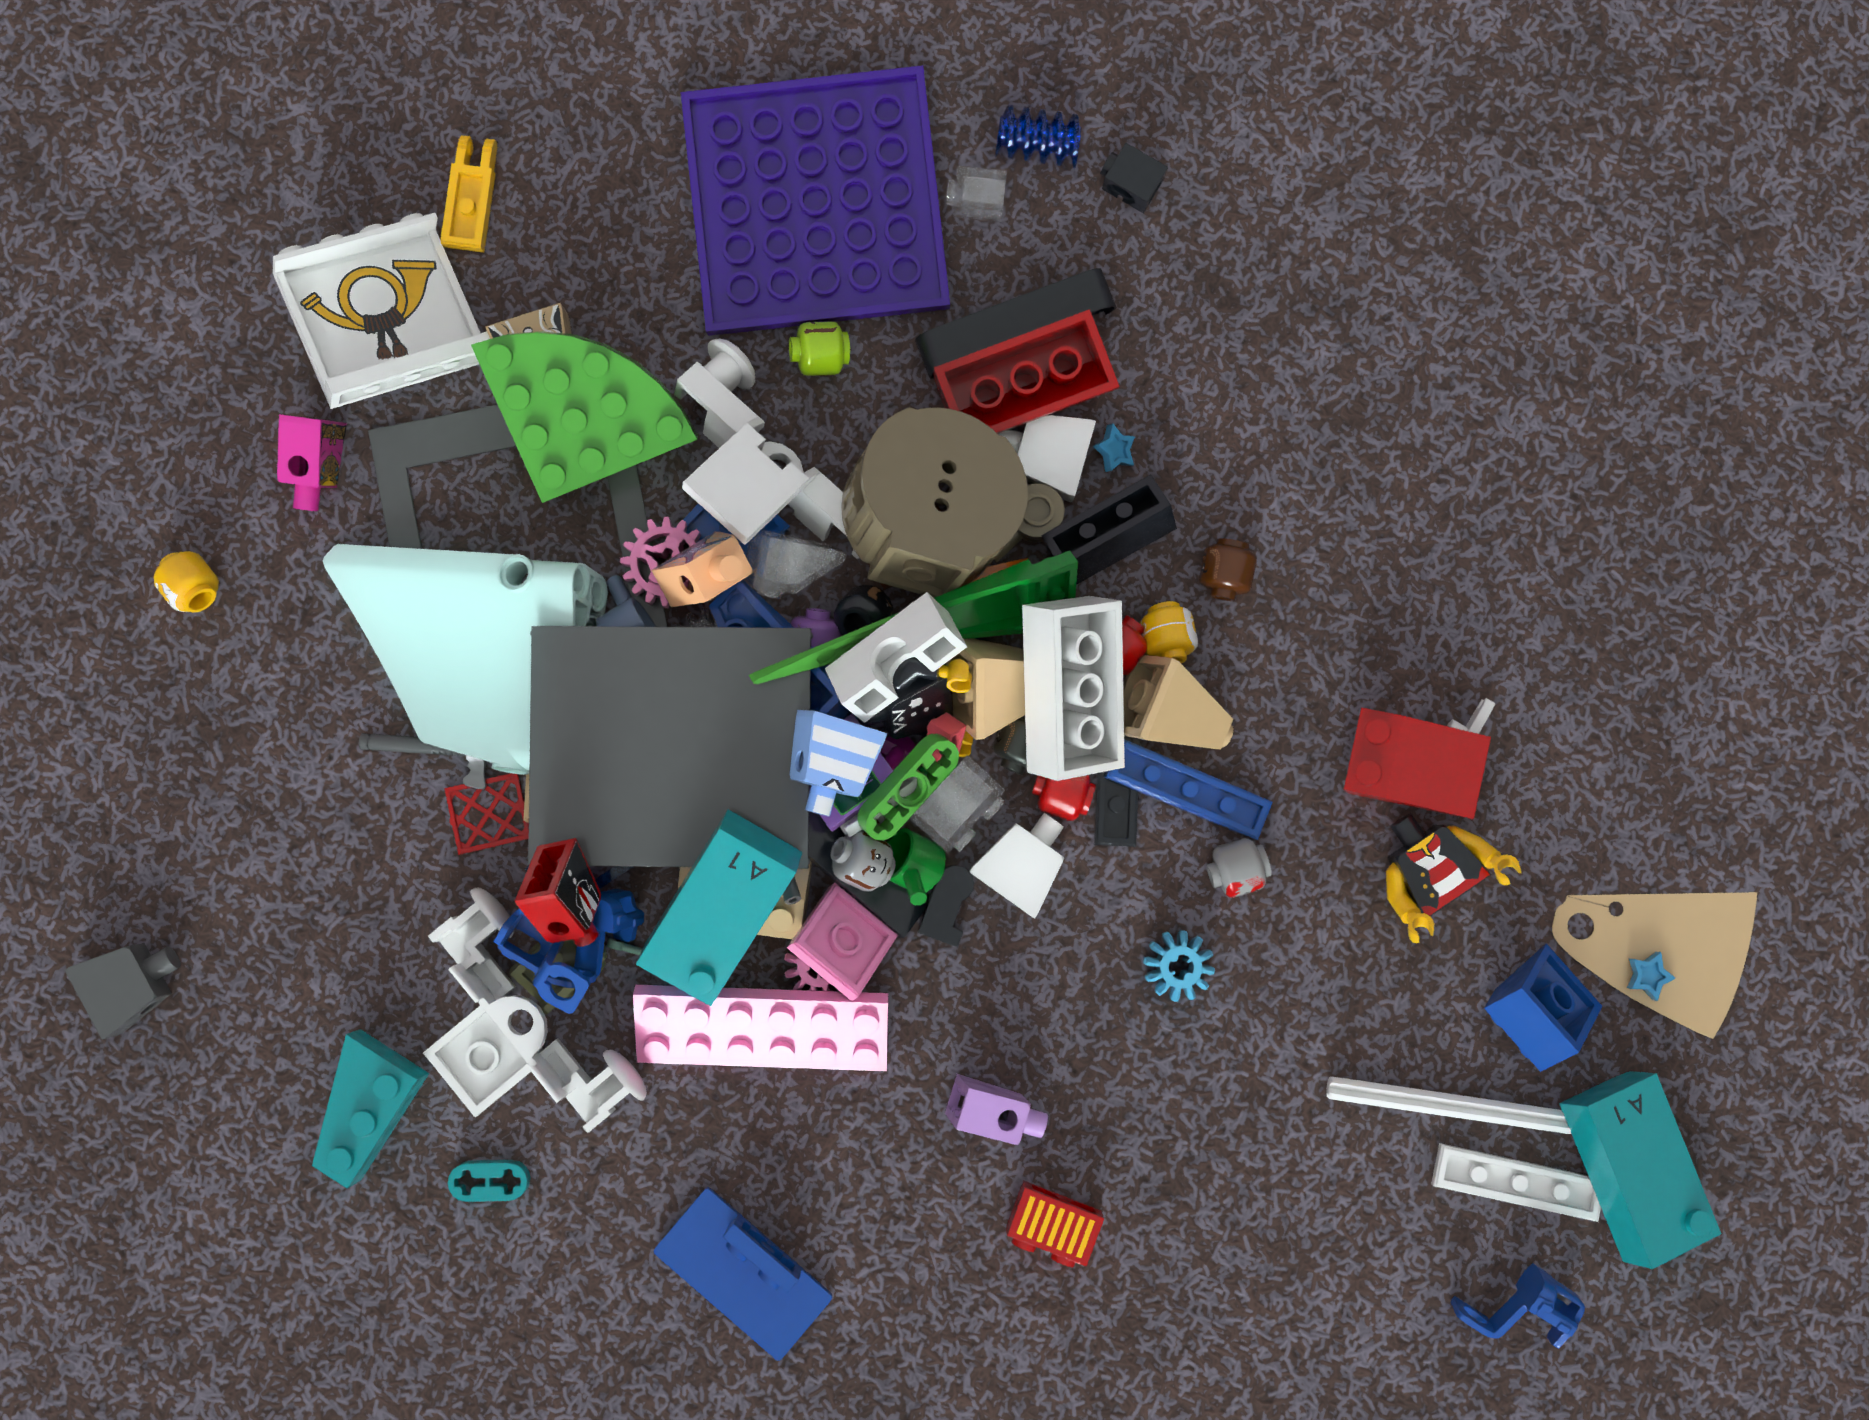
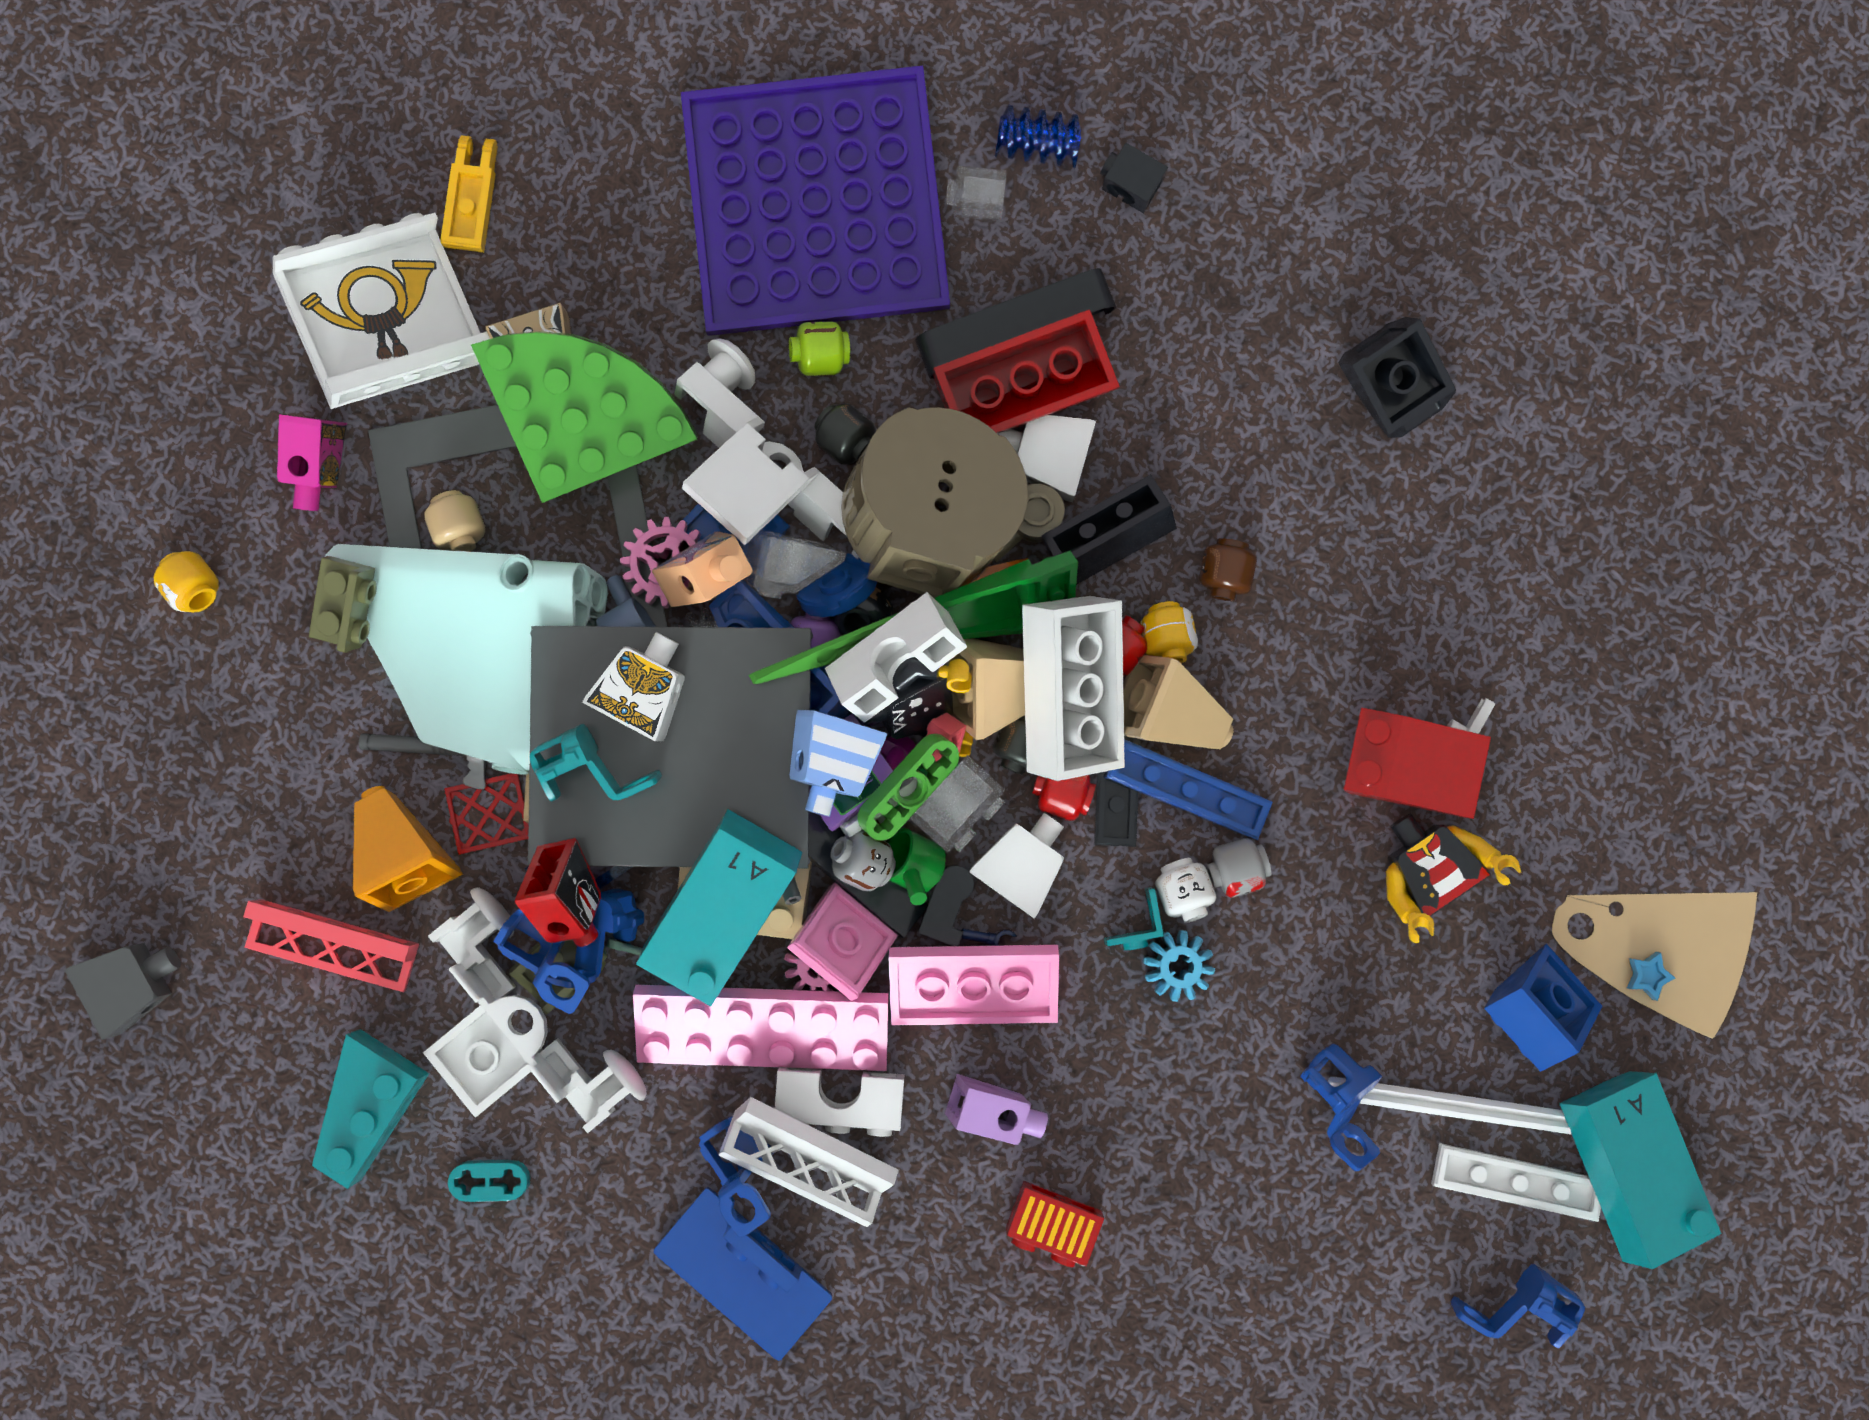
dark azure piece [1093,423,1135,472] -> none
none -> coral fence [243,899,419,992]
none -> olive bracket [309,556,377,653]
none -> light orange slope [353,786,463,912]
none -> tan head [425,490,485,552]
none -> teal piece [530,724,662,802]
none -> torso [582,632,685,741]
none -> blue piece [699,1116,776,1237]
none -> white fence [719,1097,899,1227]
none -> white arch [775,1067,905,1137]
none -> blue tile [796,553,877,618]
none -> pearl dark grey head [814,403,876,465]
none -> bright pink plate [889,945,1059,1025]
none -> dark blue hand [961,928,1017,946]
none -> teal bracket [1104,887,1164,950]
none -> white head [1155,858,1216,923]
none -> blue piece [1300,1044,1382,1171]
none -> black slope [1338,317,1456,438]

